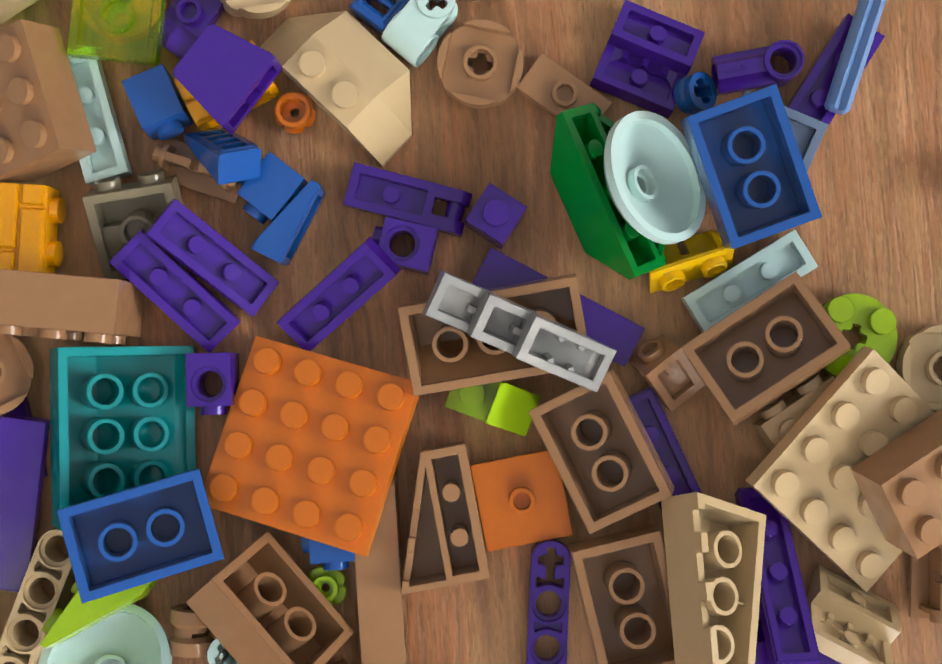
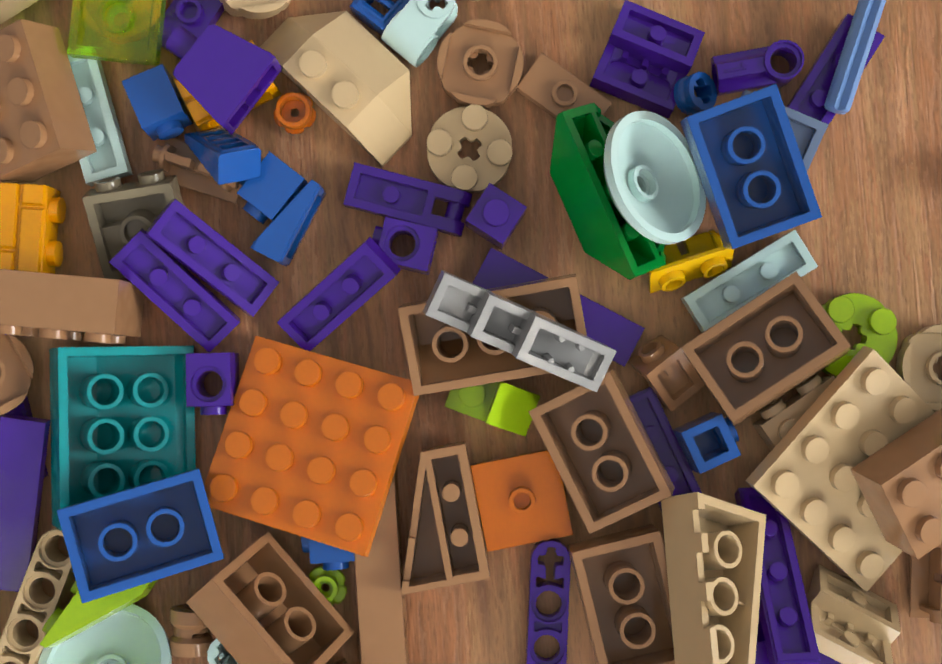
none -> tan plate [427,104,513,194]
none -> blue brick [673,412,741,474]

